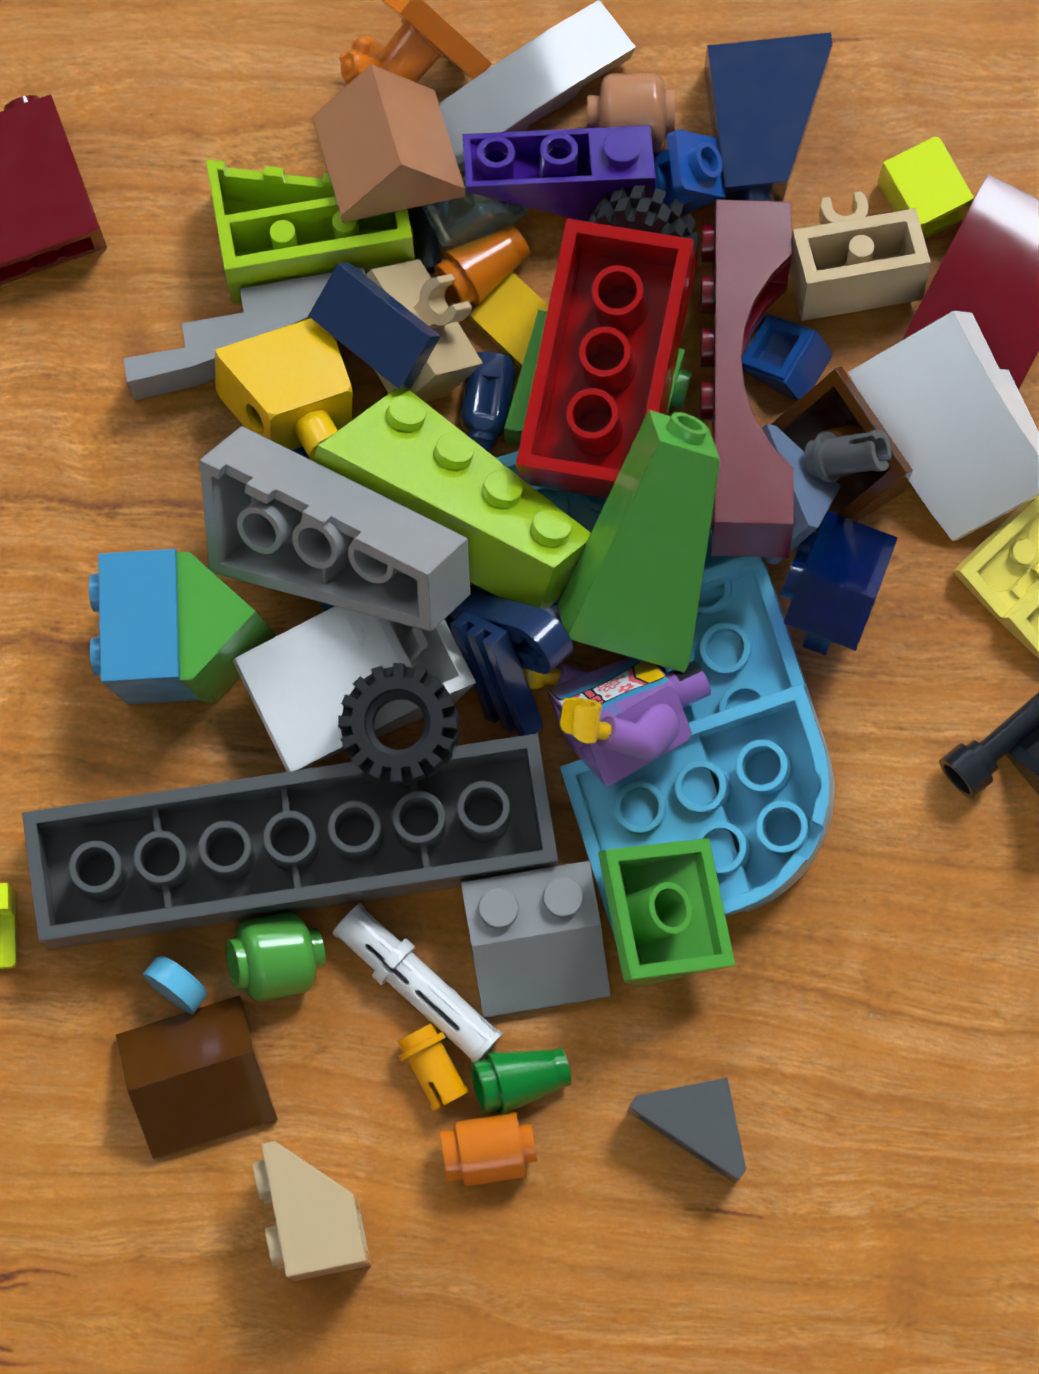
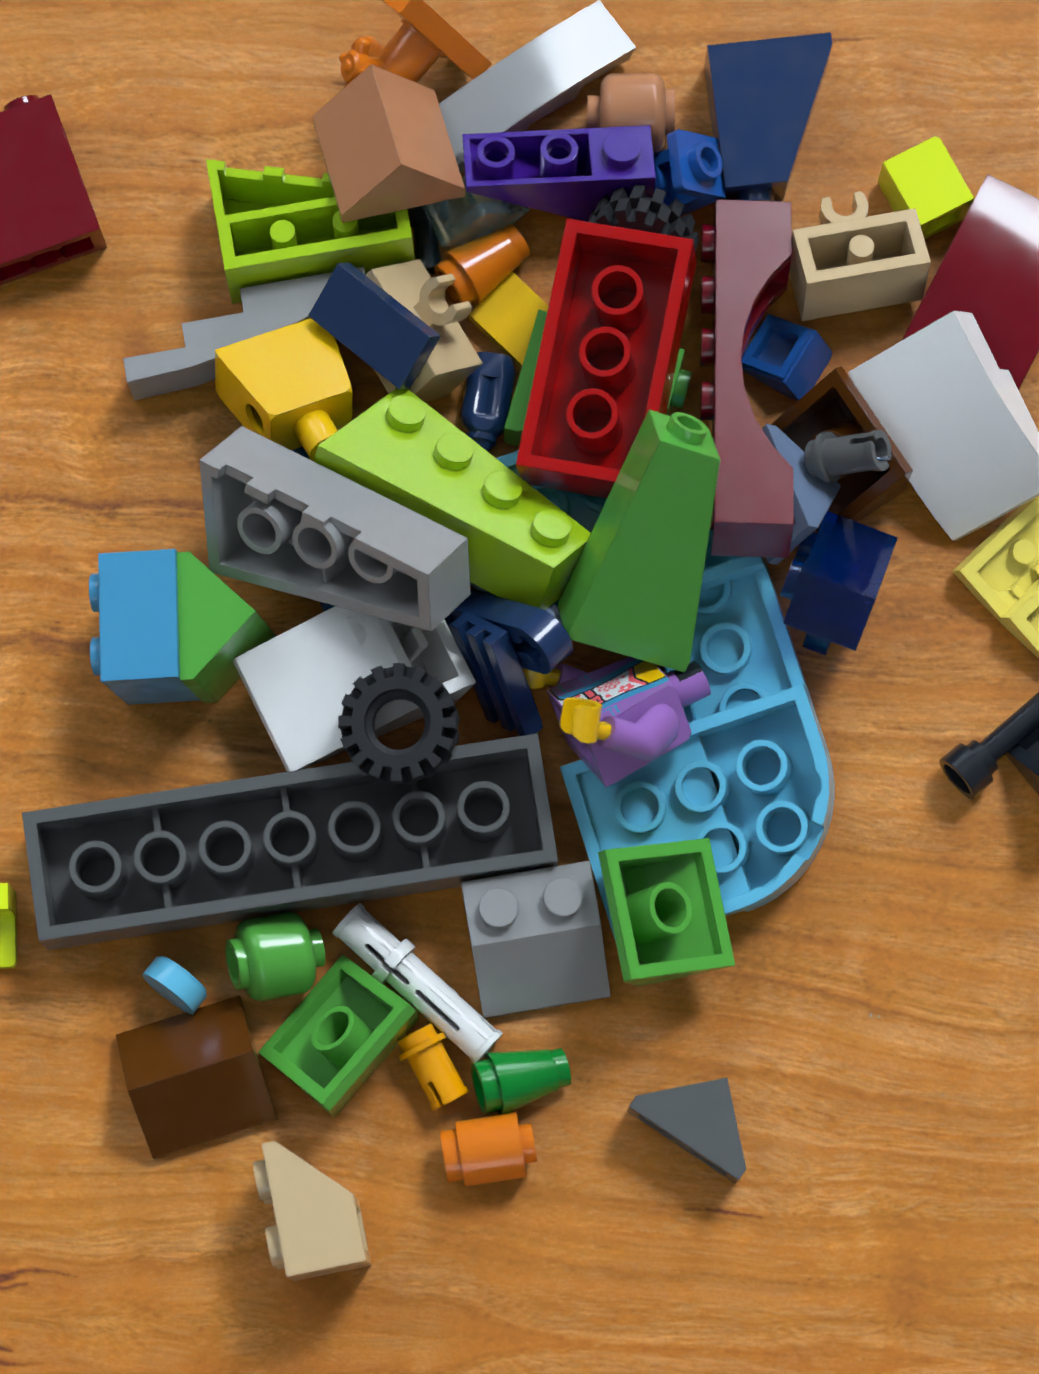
none -> bright green slope [258,954,419,1118]

